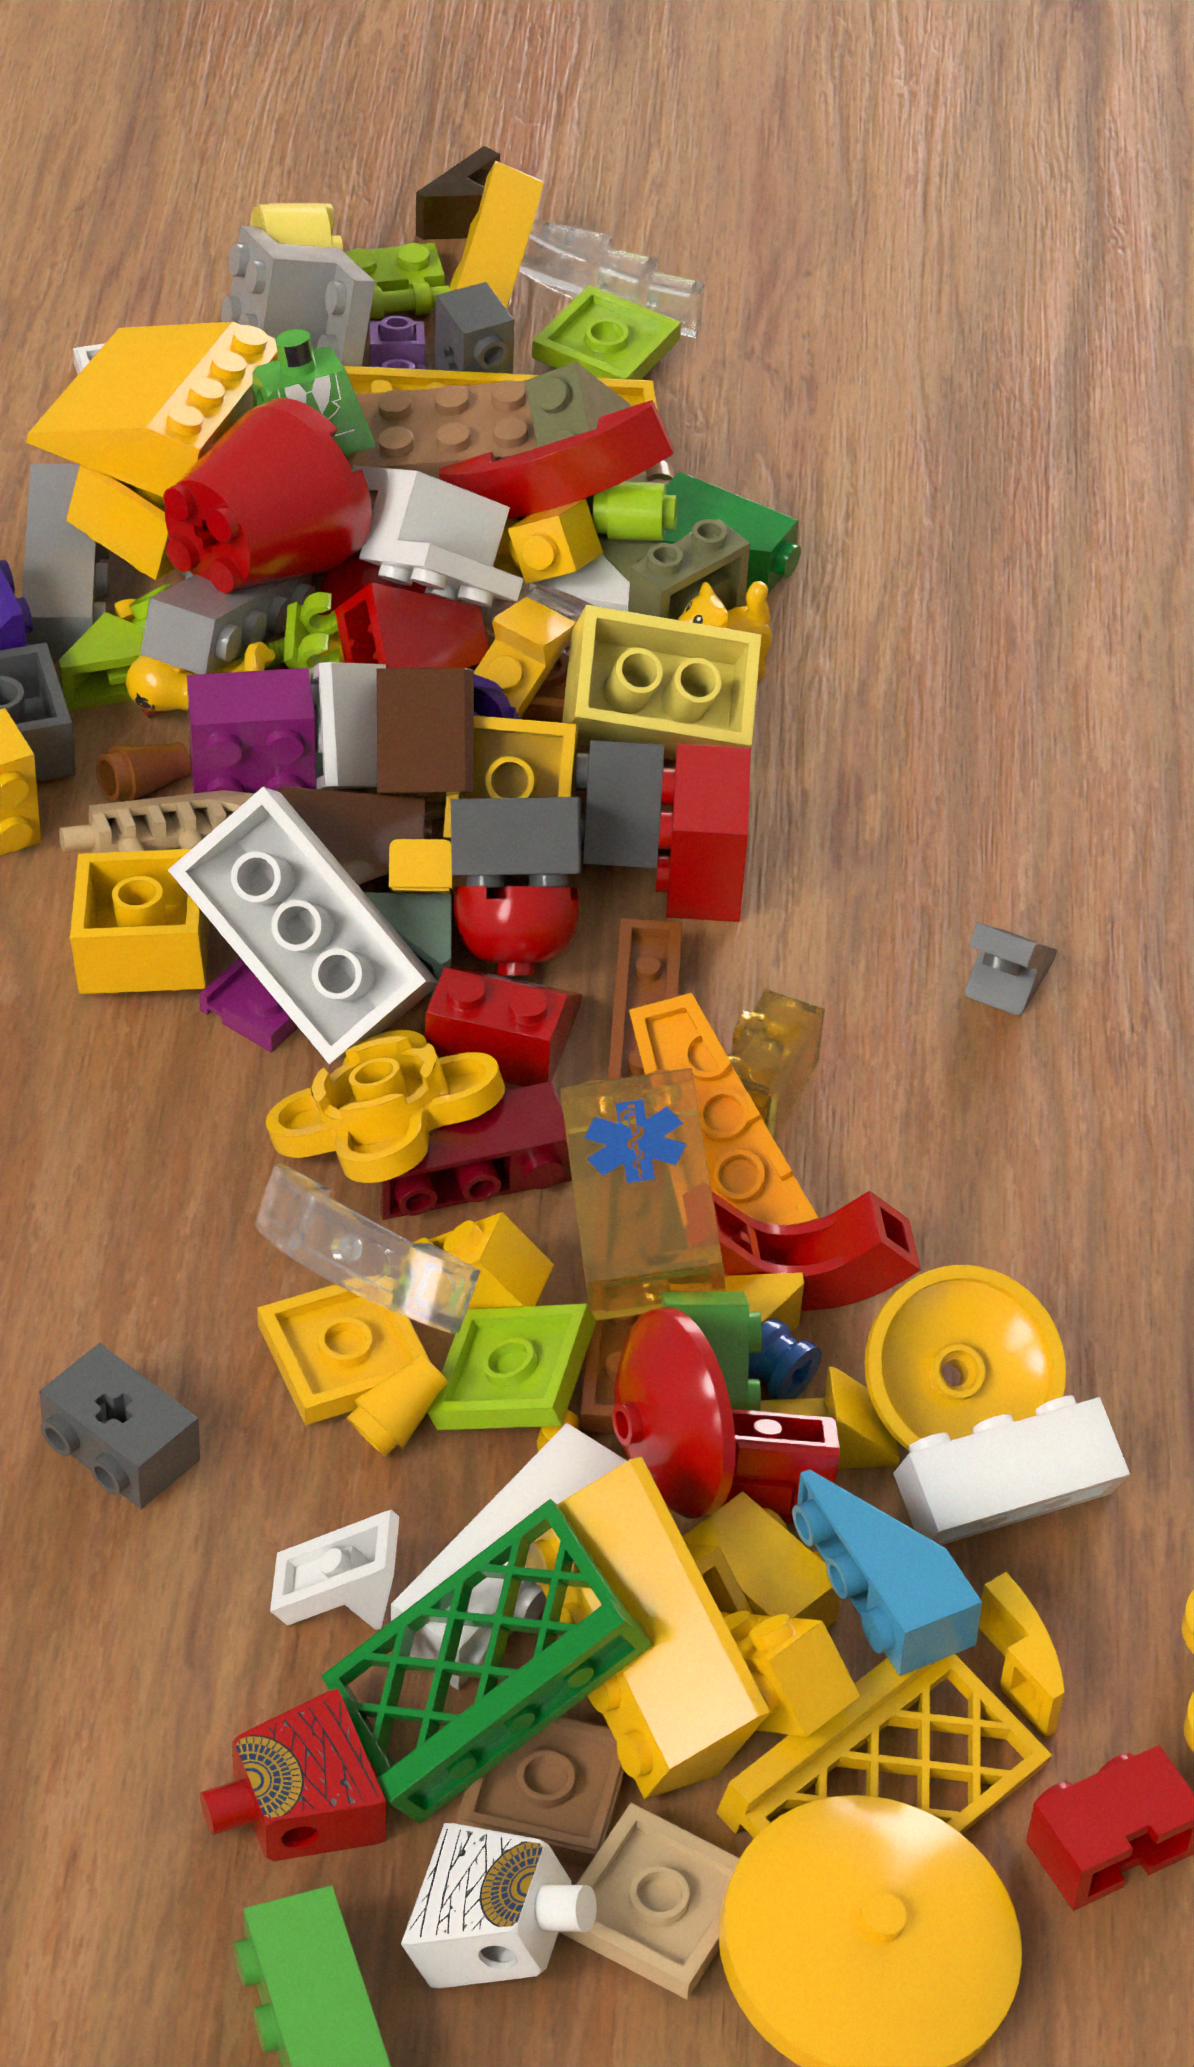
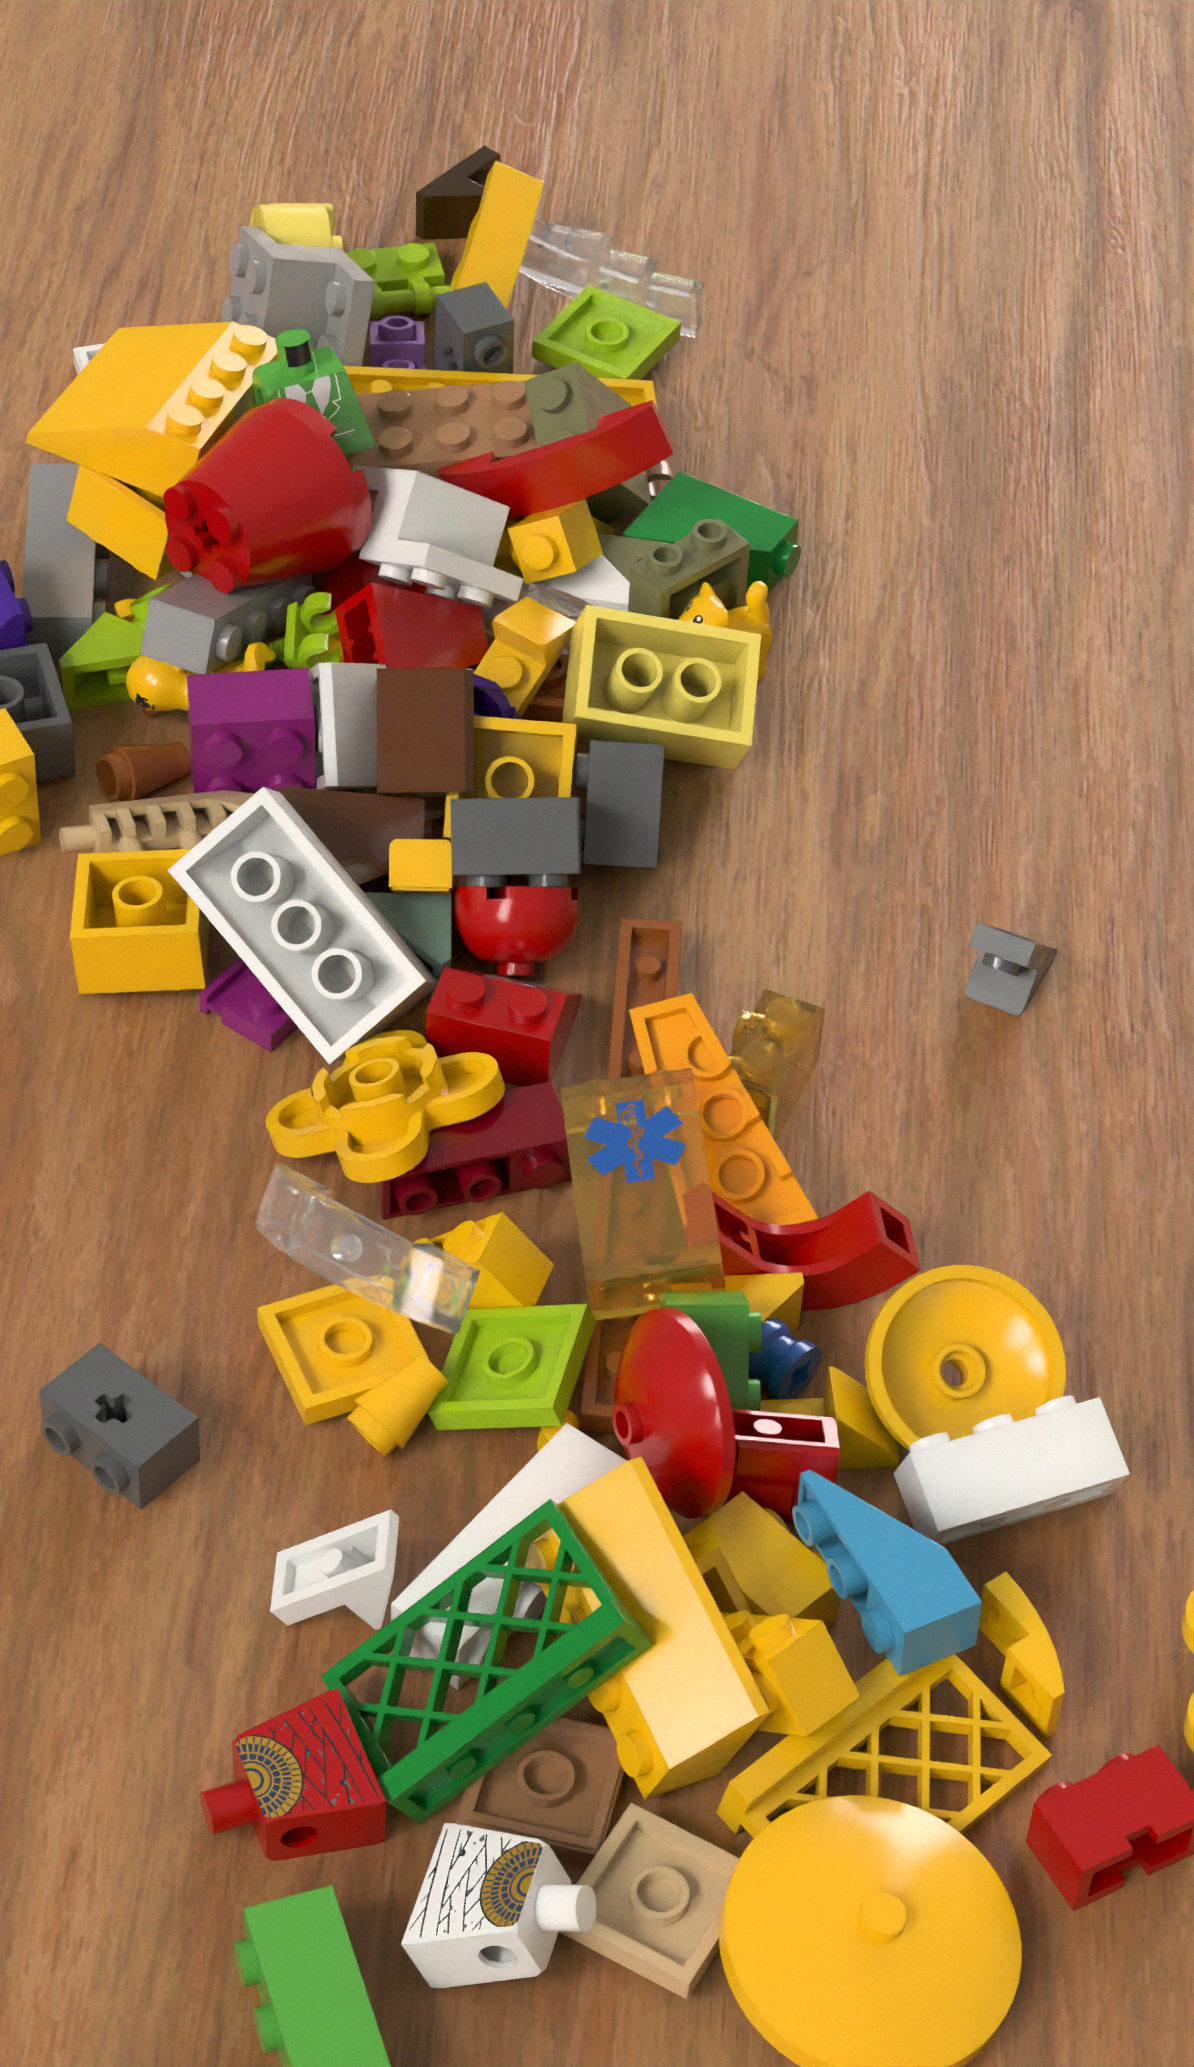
lime brick [593,482,677,541] -> none
red brick [655,743,751,922] -> none

